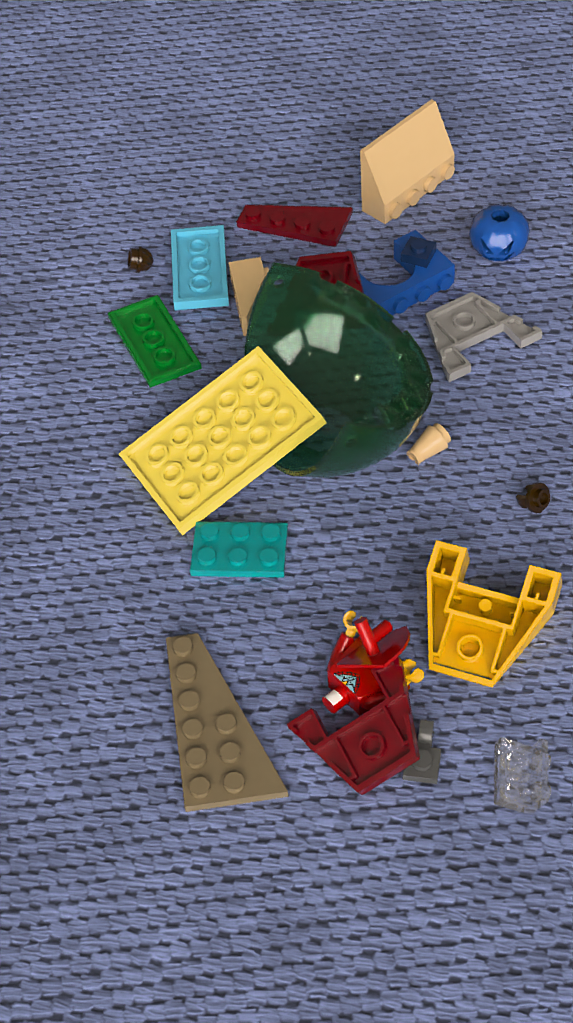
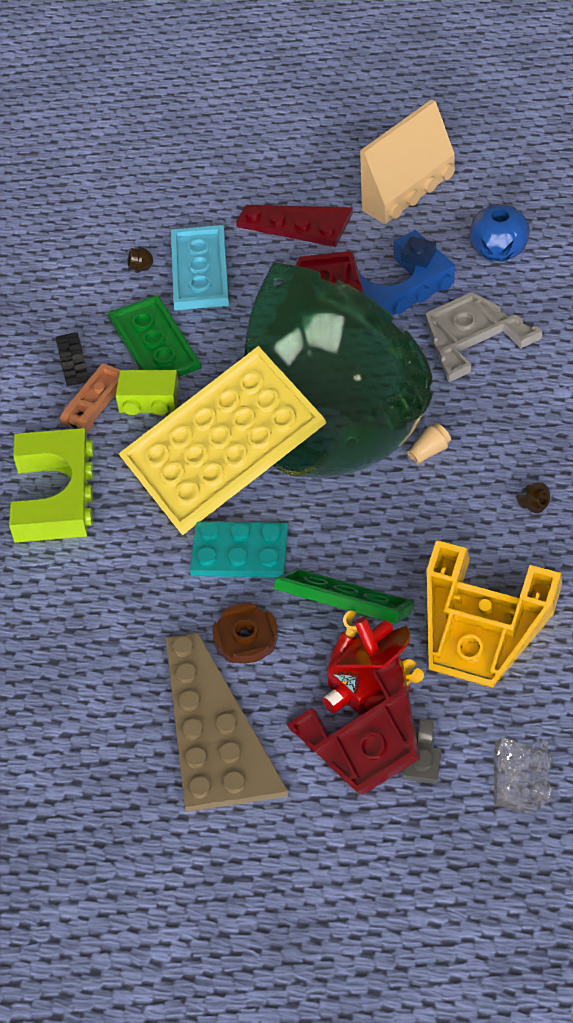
tan slope [229,257,271,336] -> none
none -> lime arch [9,428,94,543]
none -> black tyre [55,332,89,387]
none -> nougat plate [60,363,120,433]
none -> lime brick [116,370,180,415]
none -> reddish brown plate [212,603,278,664]
none -> green tile [273,568,414,624]

